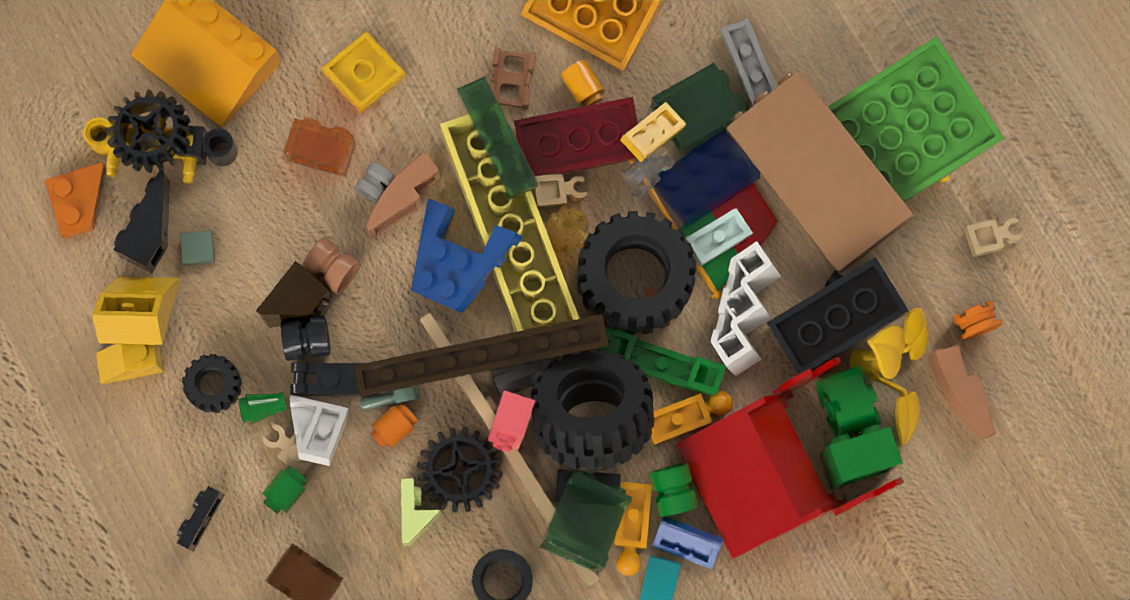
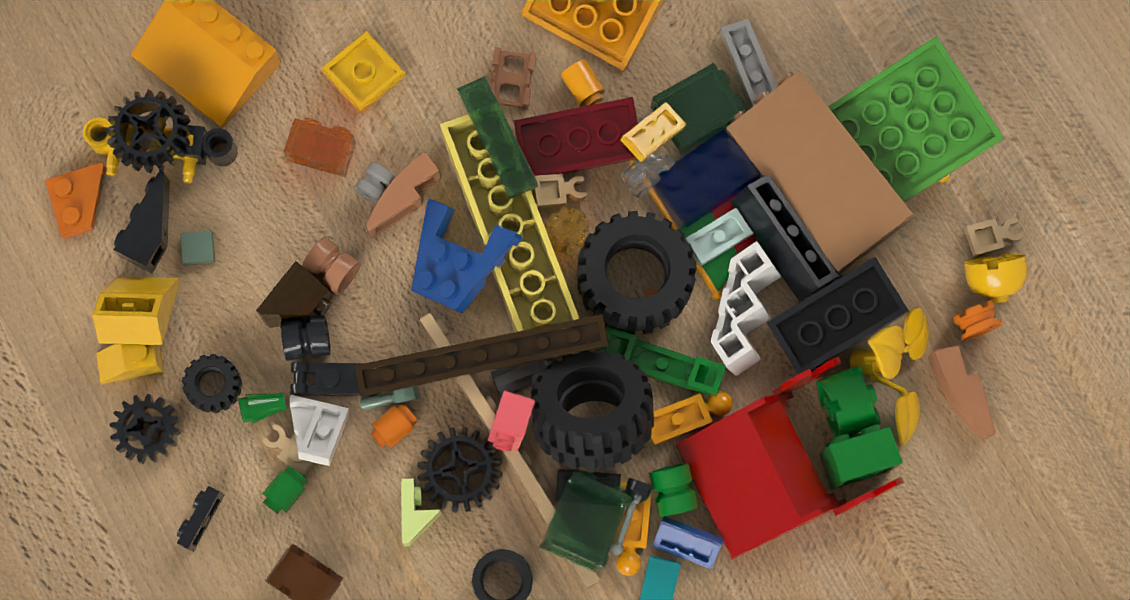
none -> black gear [109,394,181,464]
none -> hinge [611,478,653,555]
none -> black brick [731,174,839,302]
none -> yellow cylinder [964,253,1028,303]

